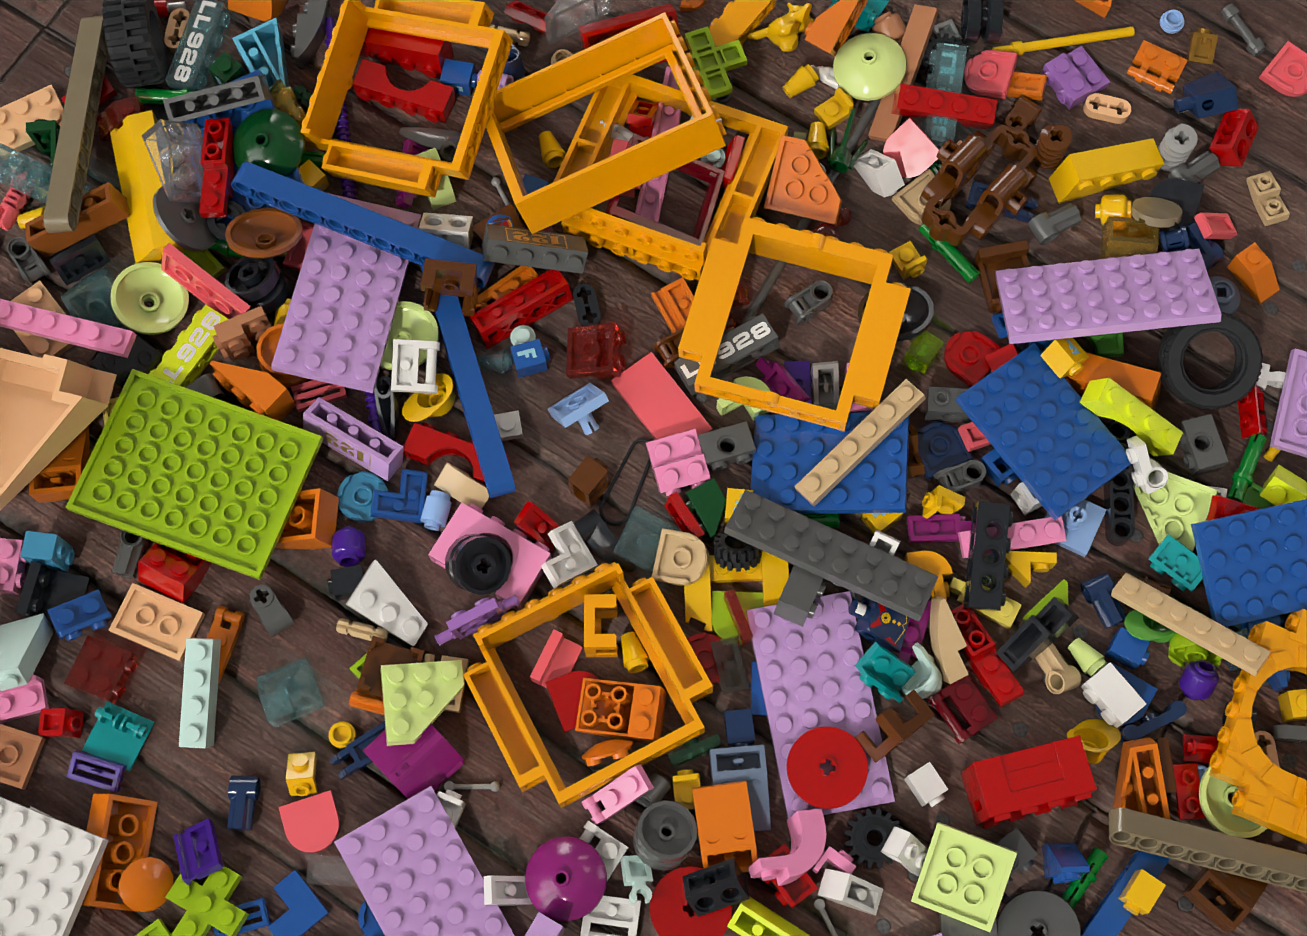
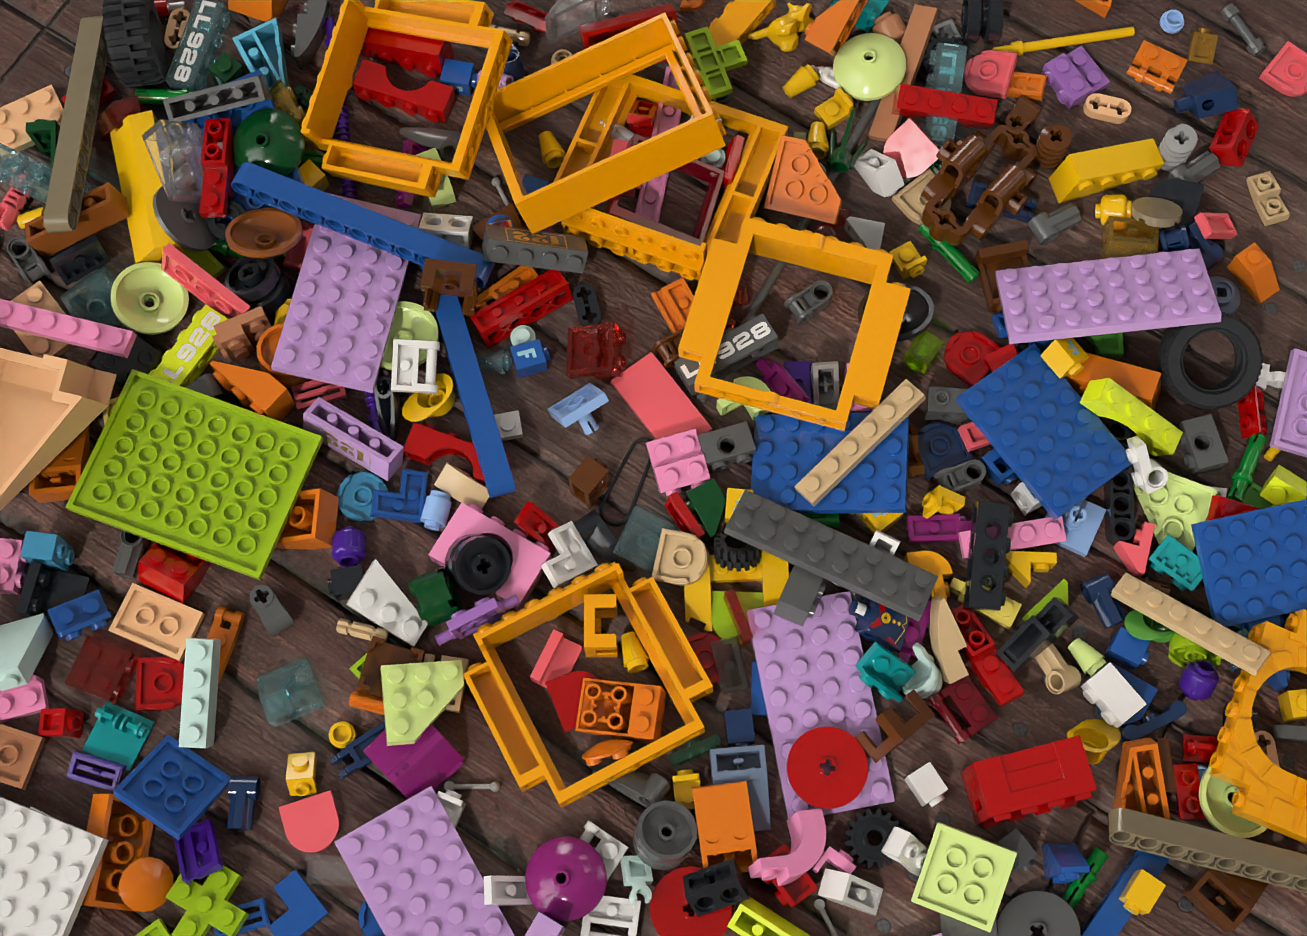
bright pink plate [581,764,654,826] -> none
none -> blue plate [113,735,230,841]
none -> red tile [135,657,184,712]
none -> dark green brick [408,566,463,627]
none -> light grey slope [844,216,885,250]
none -> coral slope [1113,522,1155,578]

